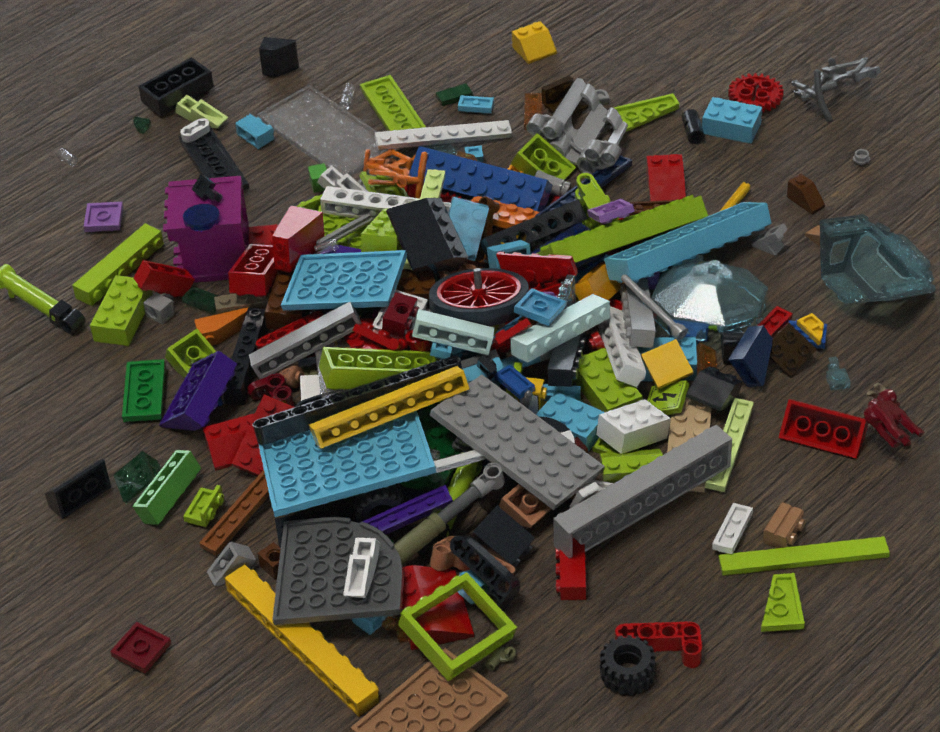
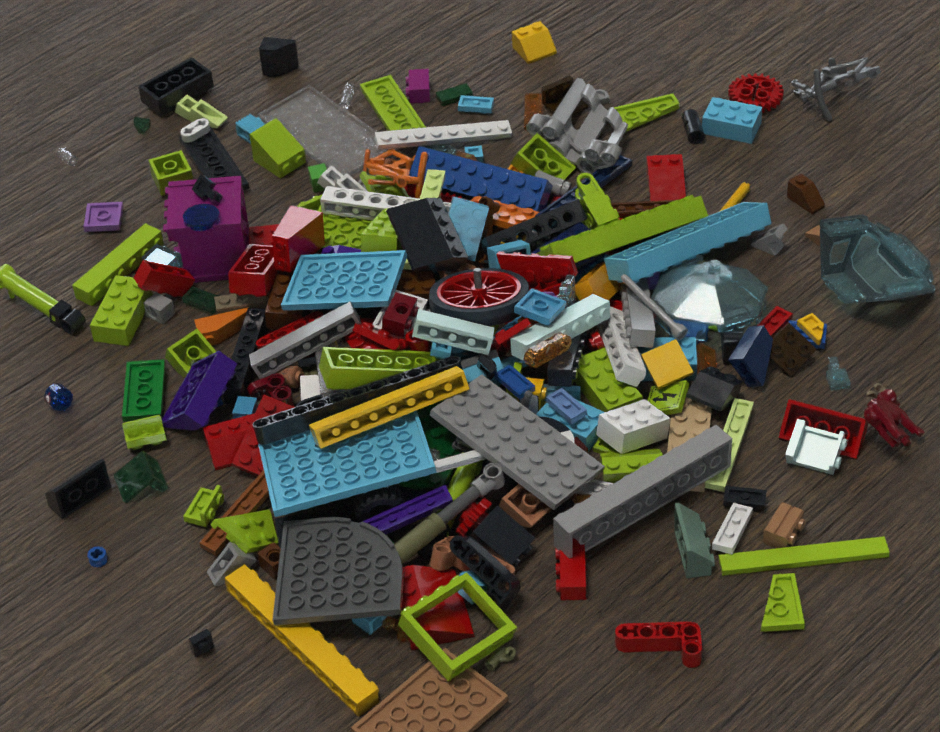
dark red plate [110,622,172,674] -> none
bright green brick [132,450,201,525] -> none
clear pin [314,238,339,254] -> none
light grey axle [316,213,373,249] -> none
white slope [343,538,380,598] -> none
white tile [570,482,599,508] -> none
medium lavender plate [587,199,635,224] -> none
black tyre [600,635,655,696] -> none
light grey plate [853,149,870,165] -> none
none -> clear blue head [44,383,73,411]
none -> blue bush [87,546,108,567]
none -> lime bracket [122,415,166,449]
none -> clear light blue brick [141,243,183,268]
none -> lime brick [149,150,193,196]
none -> black plate [189,629,214,657]
none -> lime wing [210,509,278,554]
none -> dark azure brick [232,396,258,419]
none -> lime slope [250,118,306,179]
none -> magenta brick [406,69,430,103]
none -> red gear [456,497,492,536]
none -> clear orange beam [524,332,572,368]
none -> medium blue plate [546,388,587,424]
none -> sand green slope [674,503,715,578]
none -> black plate [723,486,767,511]
none -> light aqua panel [785,419,848,475]

